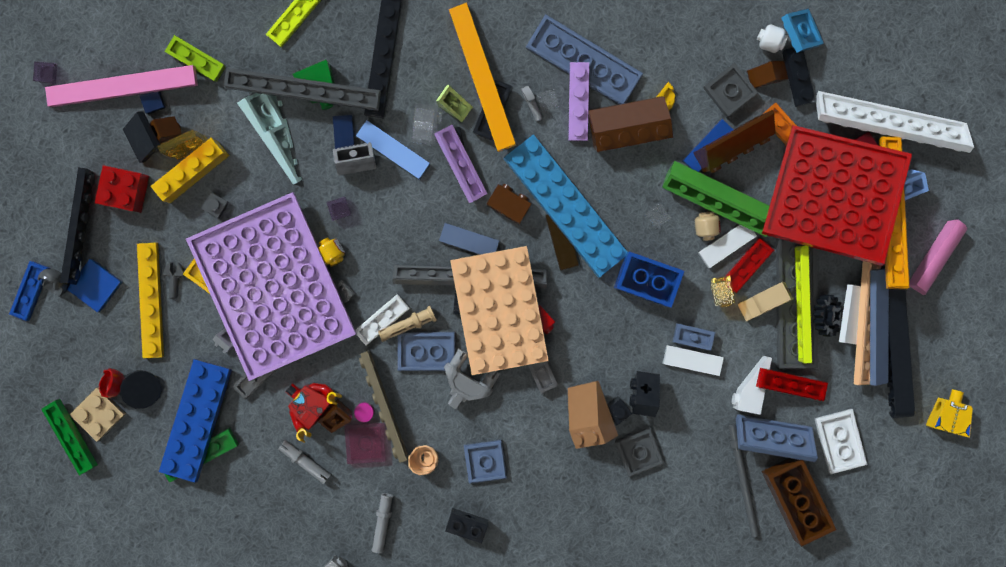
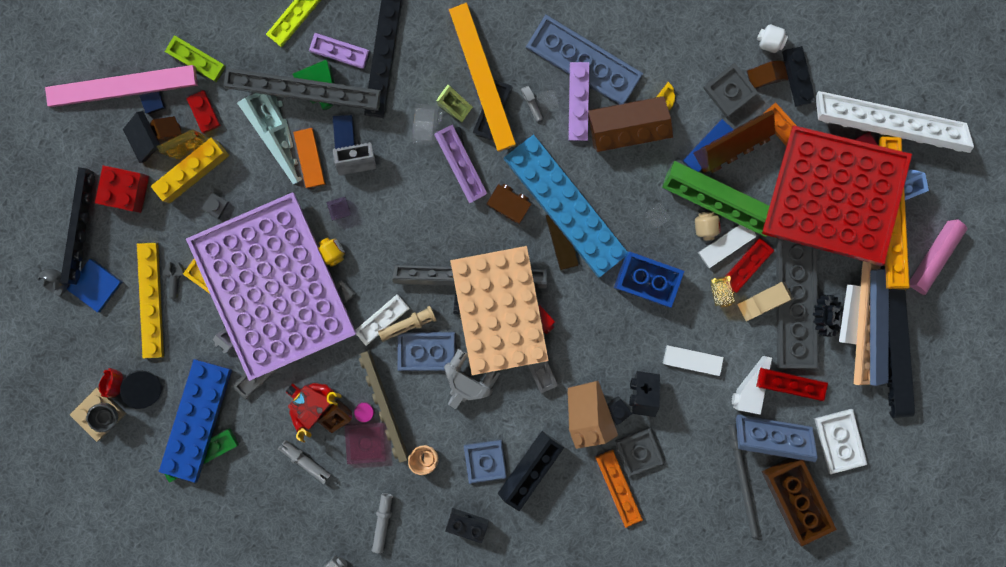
blue tile [9,261,50,321] -> none
clear purple plate [33,61,57,84] -> none
green plate [41,399,98,476] -> none
light blue tile [356,120,430,180] -> none
sand blue tile [439,223,499,255] -> none
sand blue plate [672,323,715,351] -> none
dark azure plate [781,9,824,53] -> none
neon yellow tile [795,246,812,363] -> none
yellow torso [926,389,973,438] -> none
none -> dark grey hair [86,403,118,432]
none -> red plate [186,90,221,134]
none -> orange tile [293,128,325,188]
none -> lavender tile [309,33,370,69]
none -> black brick [498,431,564,511]
none -> orange tile [595,449,643,528]

